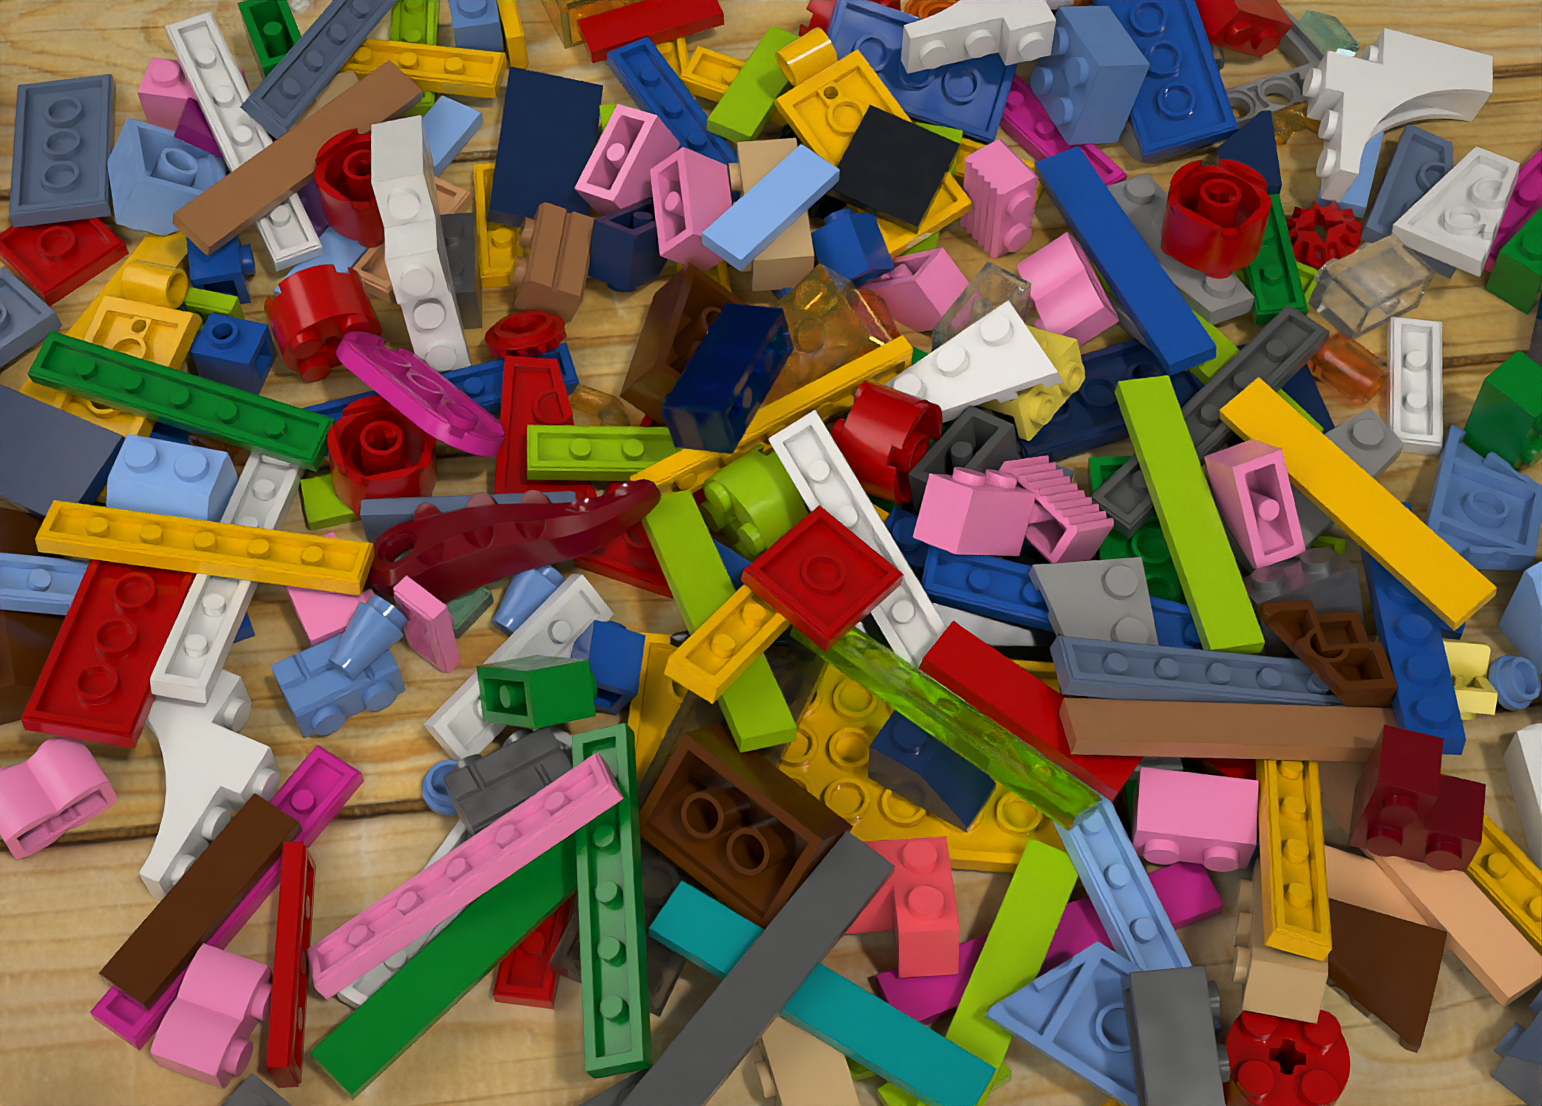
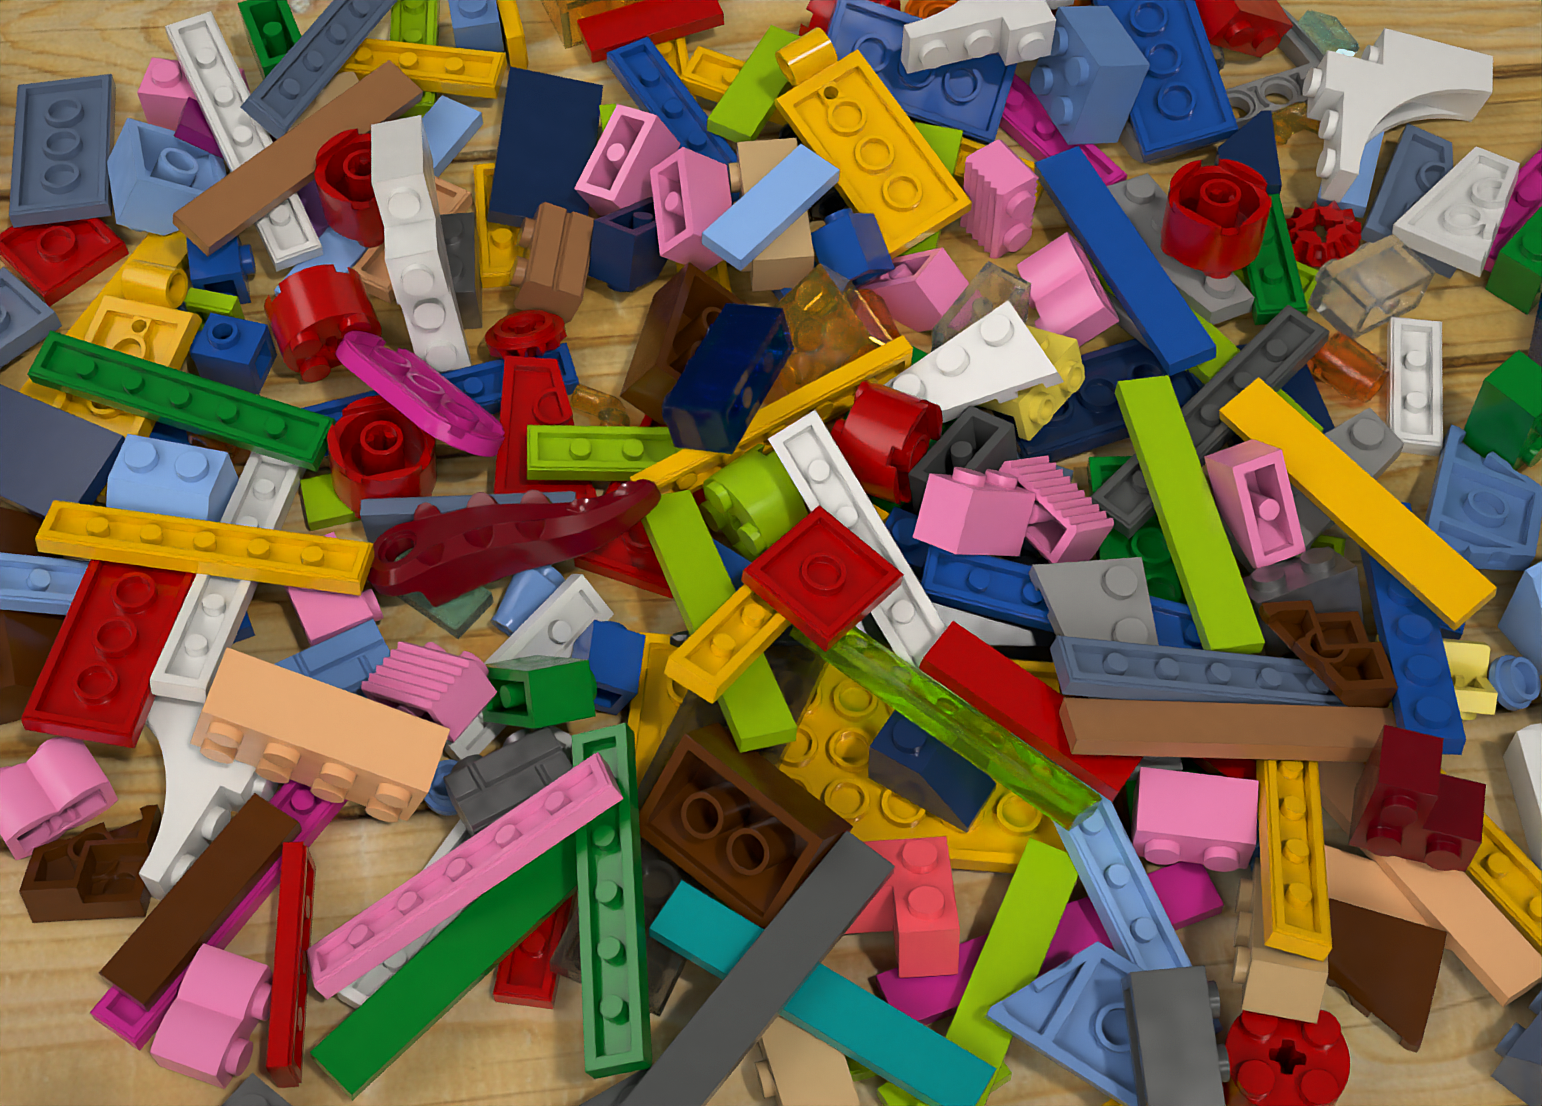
medium blue cone [328,594,408,680] -> none
bright pink plate [393,575,461,674] -> none
black tile [827,105,960,234] -> none
none -> reddish brown slope [19,804,161,923]
none -> light nougat brick [190,647,450,822]
none -> bright pink brick [361,641,497,744]

